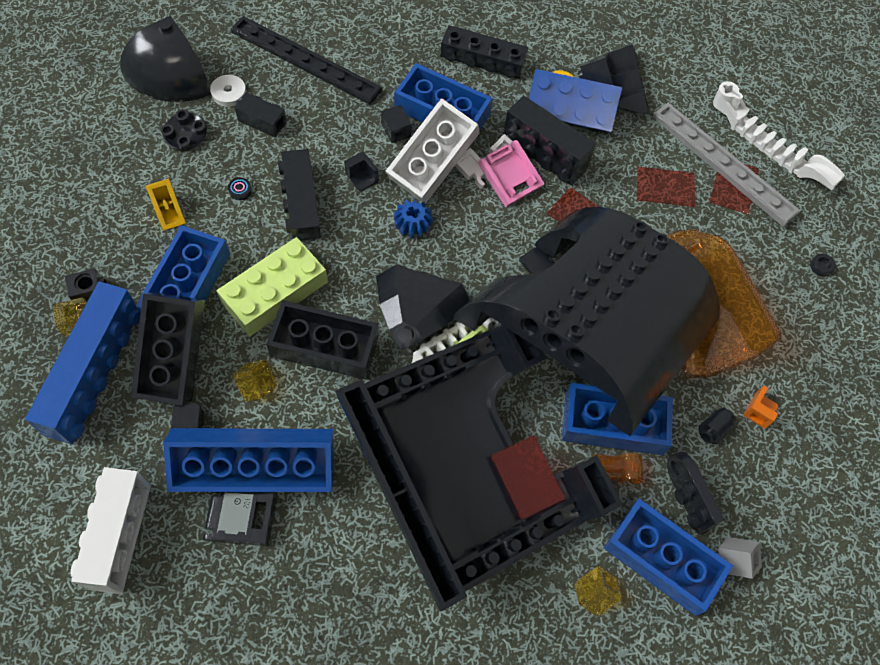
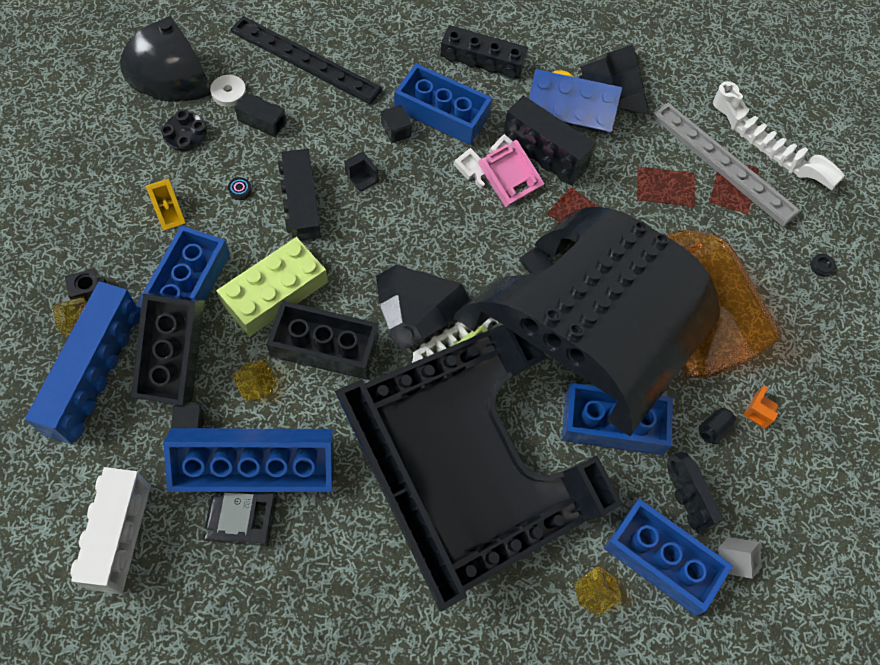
white brick [386,98,479,204] -> none
blue gear [394,198,433,238] -> none
clear red piece [491,435,565,519] -> none
clear orange piece [591,453,643,485] -> none

